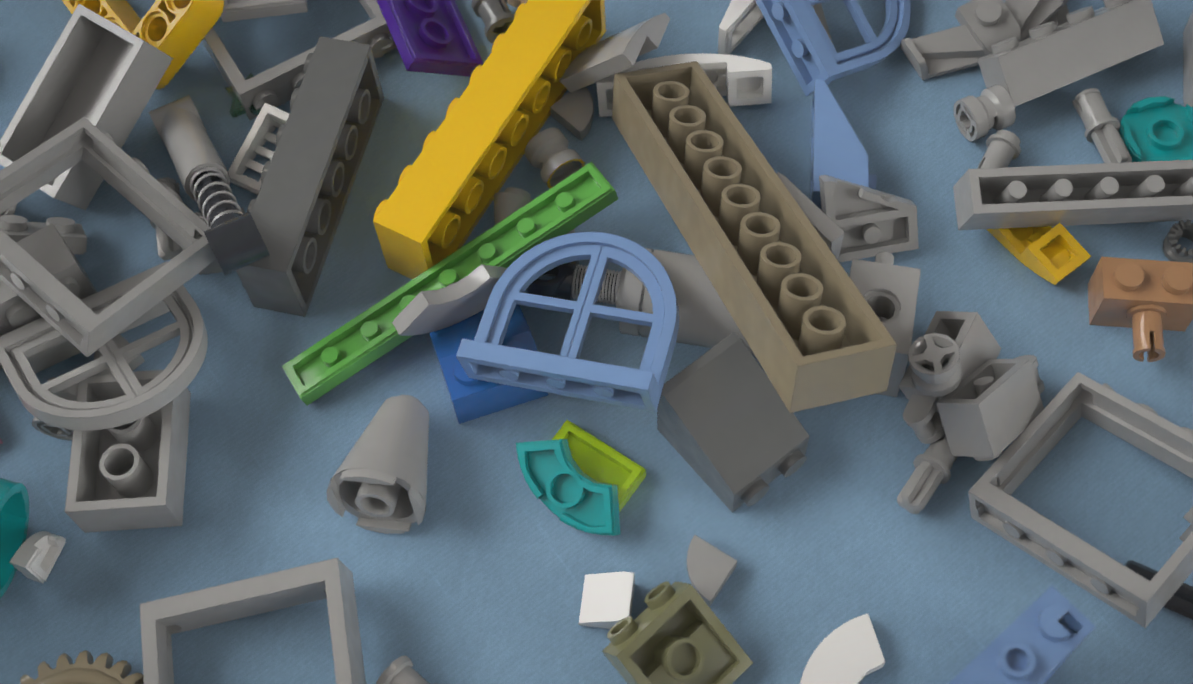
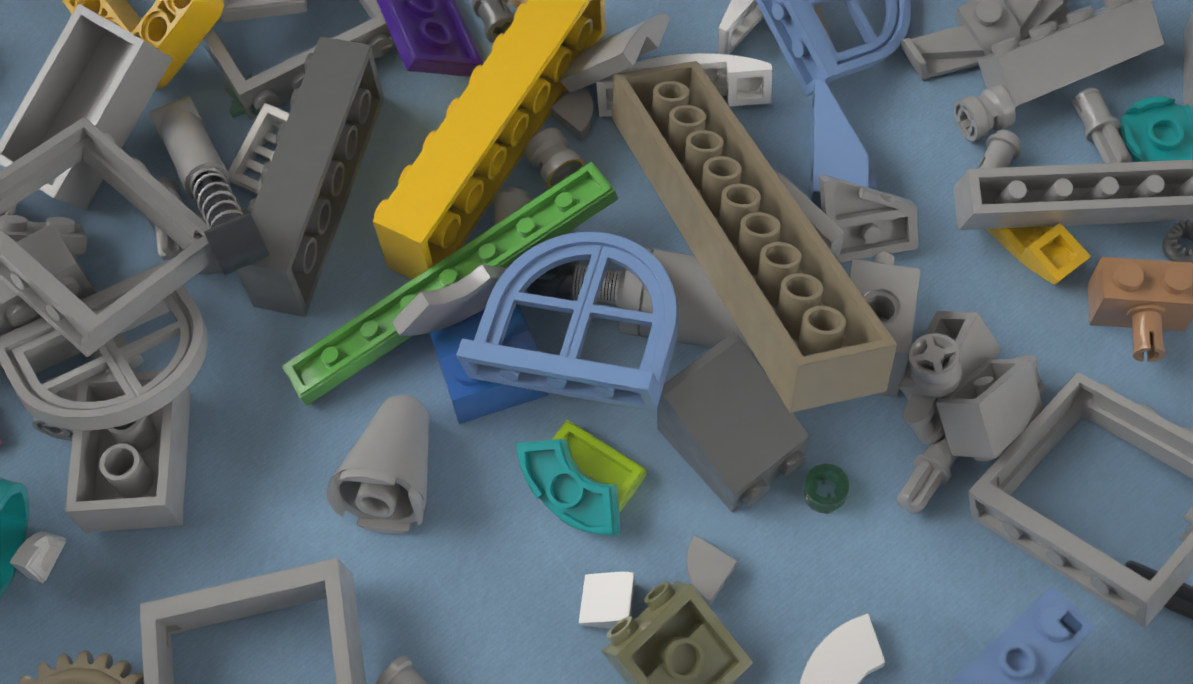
none -> clear green bush [803,464,850,514]

